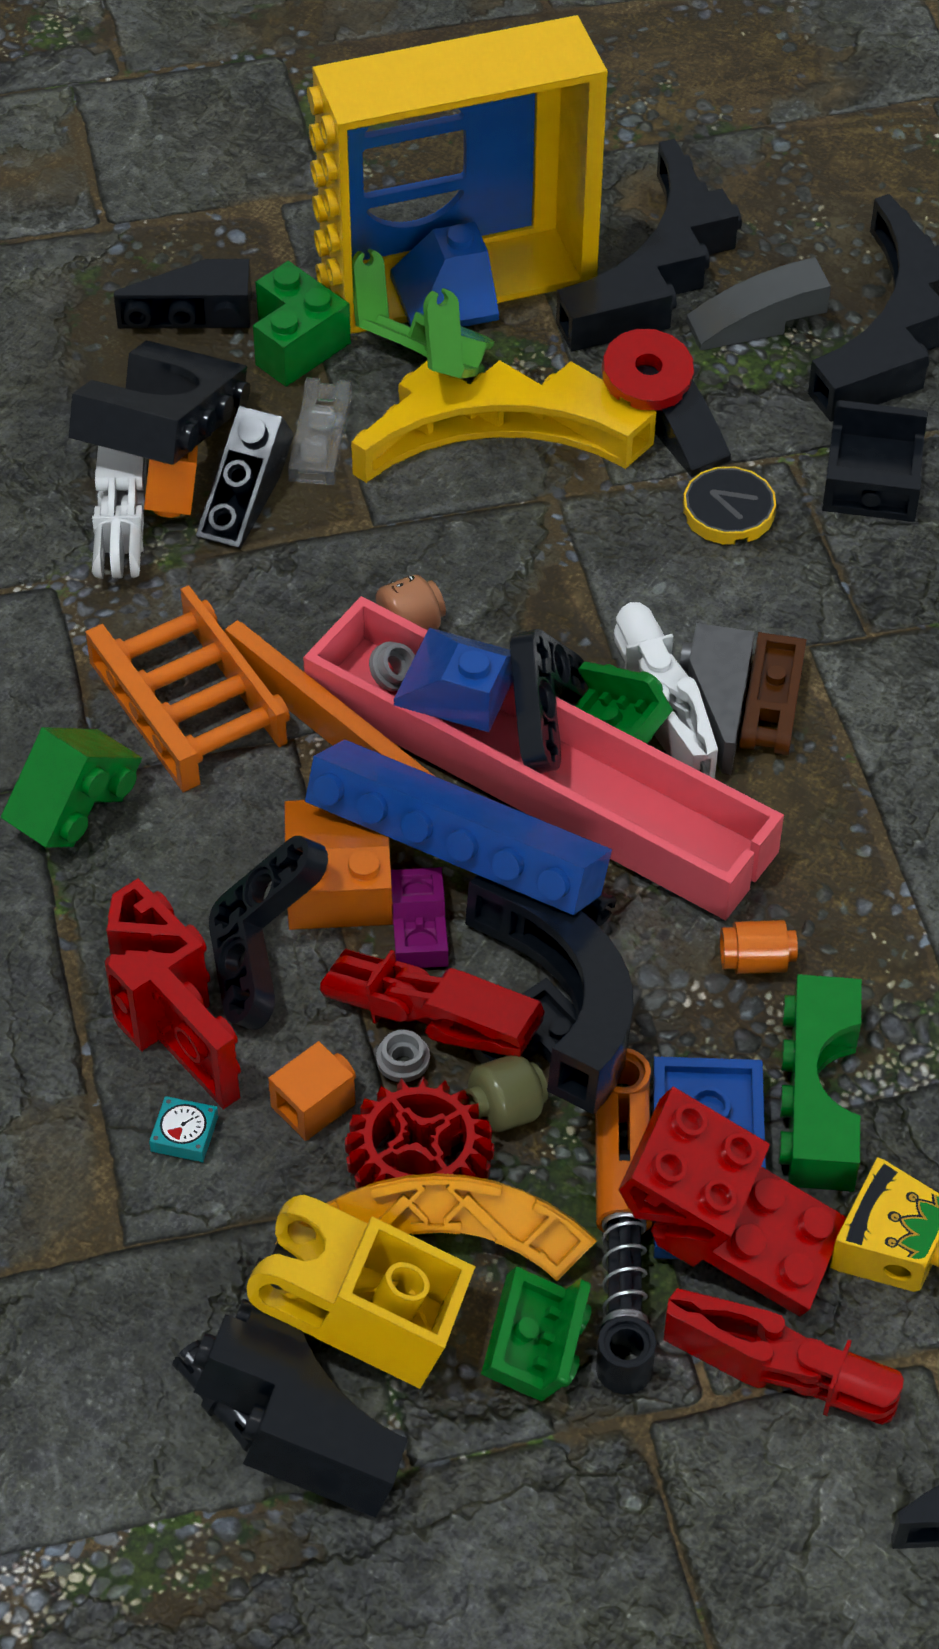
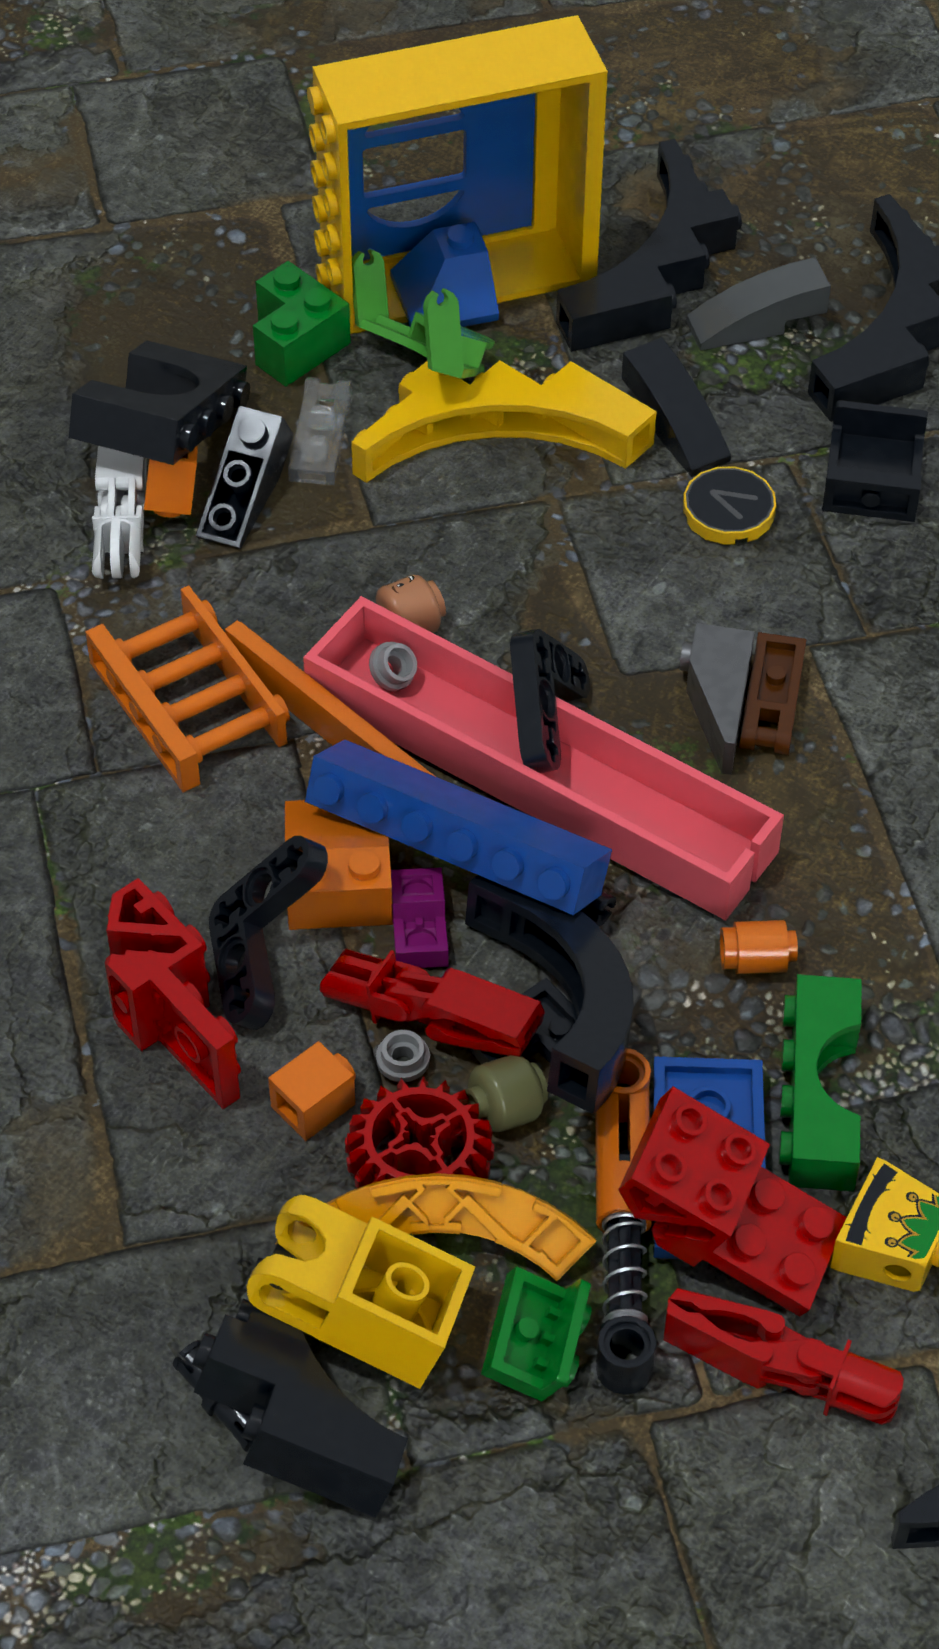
green brick [0,727,142,848] -> none
black slope [114,259,252,329] -> none
tile [149,1096,219,1162] -> none
blue slope [394,627,513,732] -> none
green bracket [575,661,673,744] -> none
red tile [602,329,694,410] -> none
white arm [613,602,718,779] -> none

